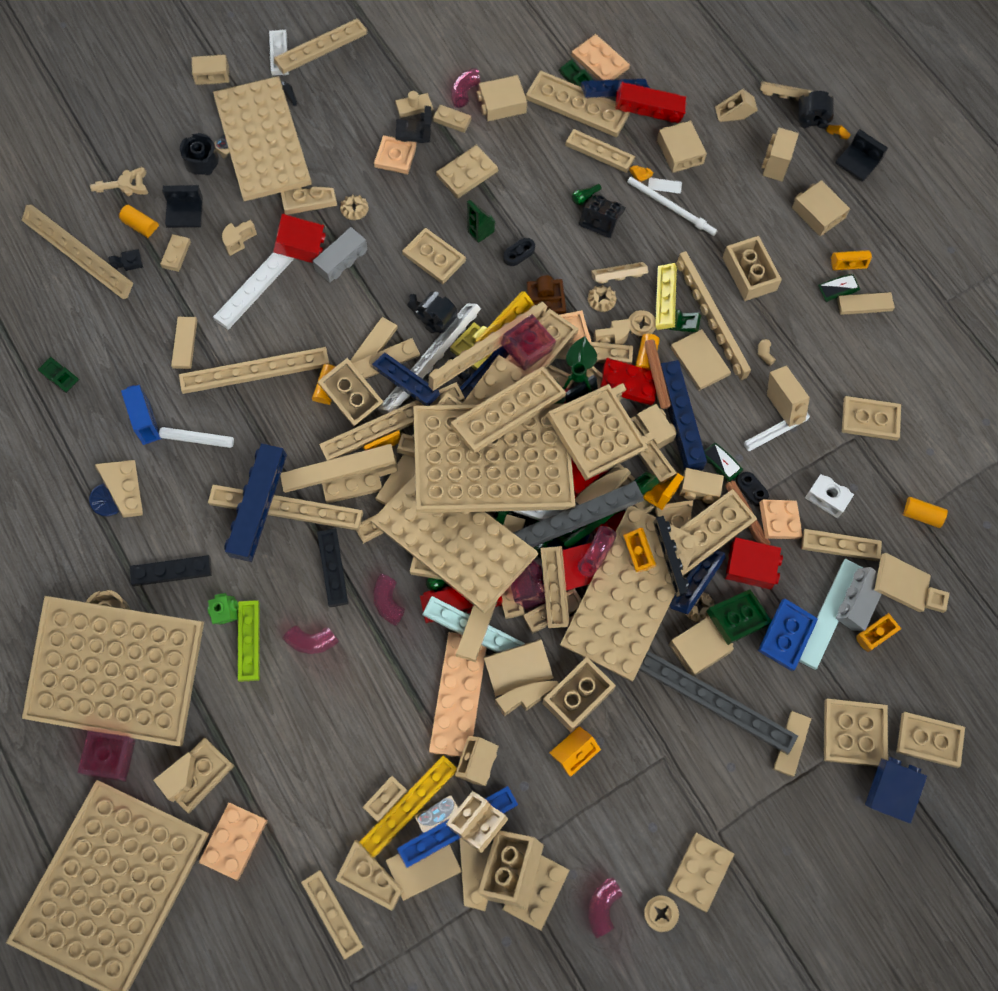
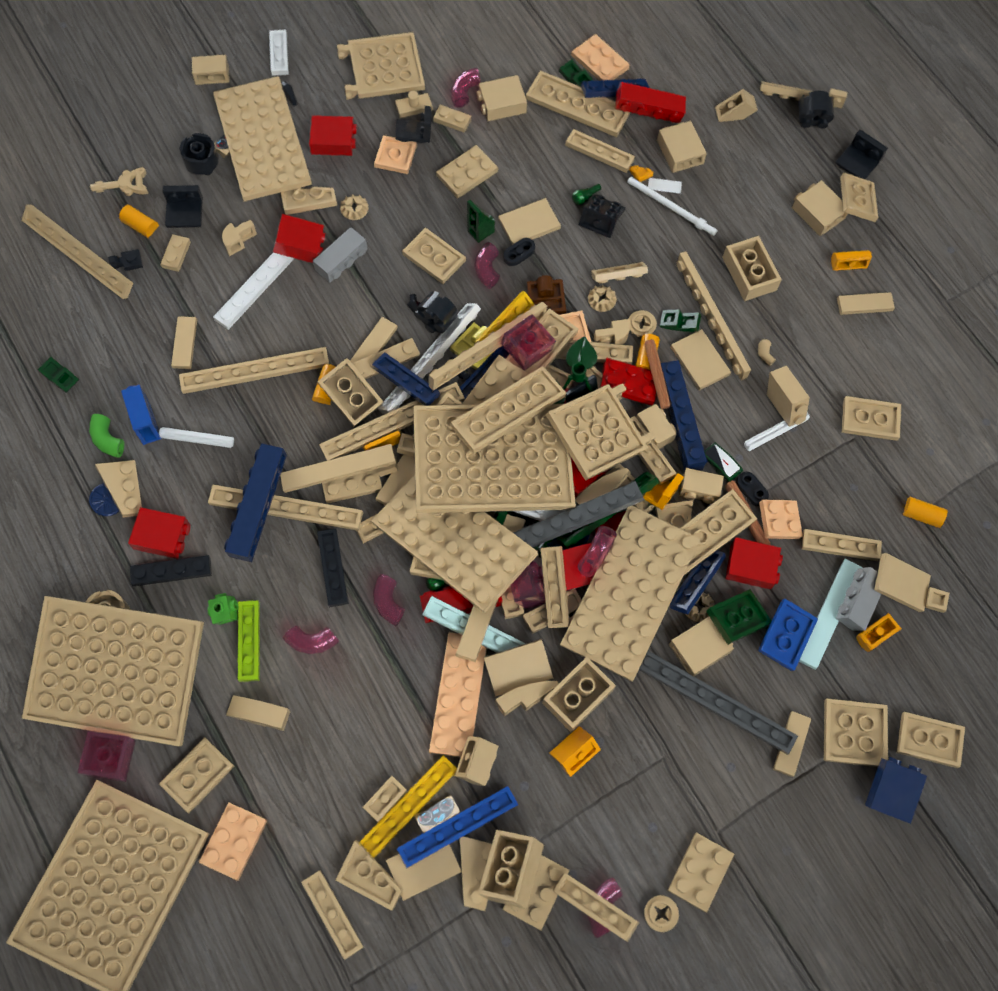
tan slope [154,752,195,802] -> none
tan plate [274,18,367,74] -> none
tan slope [446,791,508,853] -> none
light orange brick [623,528,656,572] -> none
black plate [653,516,689,598] -> none
light yellow tile [655,263,677,330] -> none
tan brick [762,128,799,181] -> none
white brick [805,474,854,518] -> none
slope [818,274,860,302] -> none
light orange tile [826,125,851,140] -> none
none -> bright green cylinder [89,414,124,458]
none -> red brick [128,507,190,559]
none -> tan slope [226,696,290,731]
none -> red brick [309,115,357,156]
none -> tan plate [337,32,425,99]
none -> clear pink cylinder [475,242,500,289]
none -> tan tile [498,198,561,245]
none -> tan plate [553,873,639,942]
none -> tan plate [829,88,848,108]
none -> tan tile [840,173,878,222]

